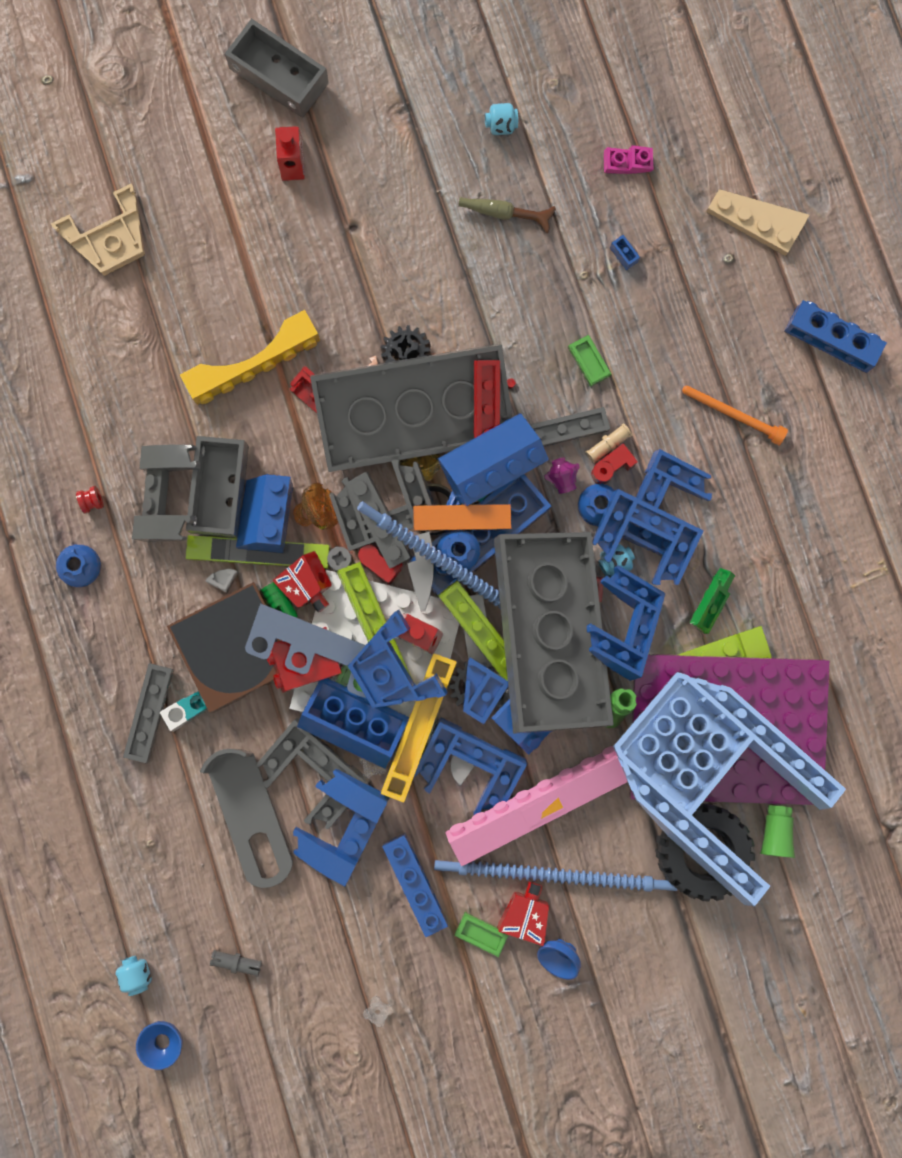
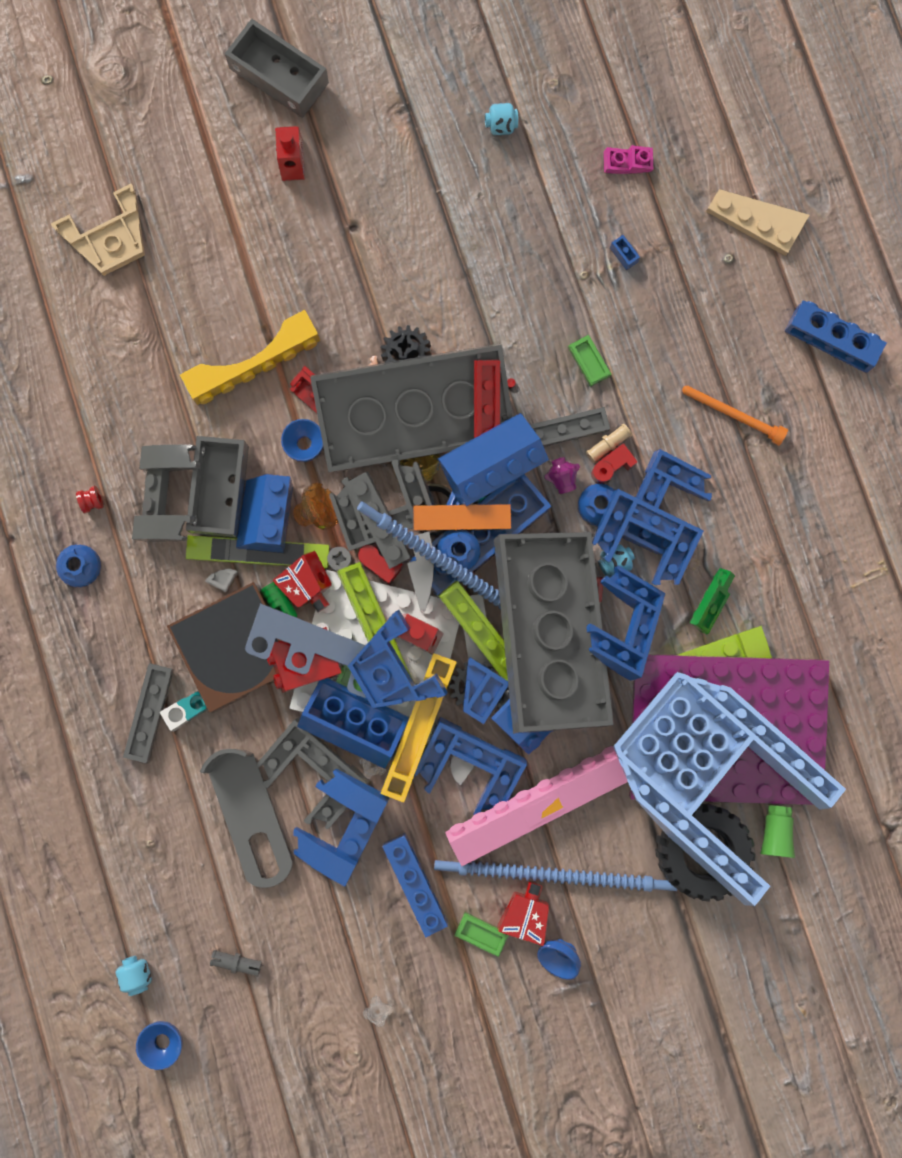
olive piece [458,197,556,233] -> none
bright green plant [606,688,637,728] -> none
none -> blue piece [281,419,323,462]

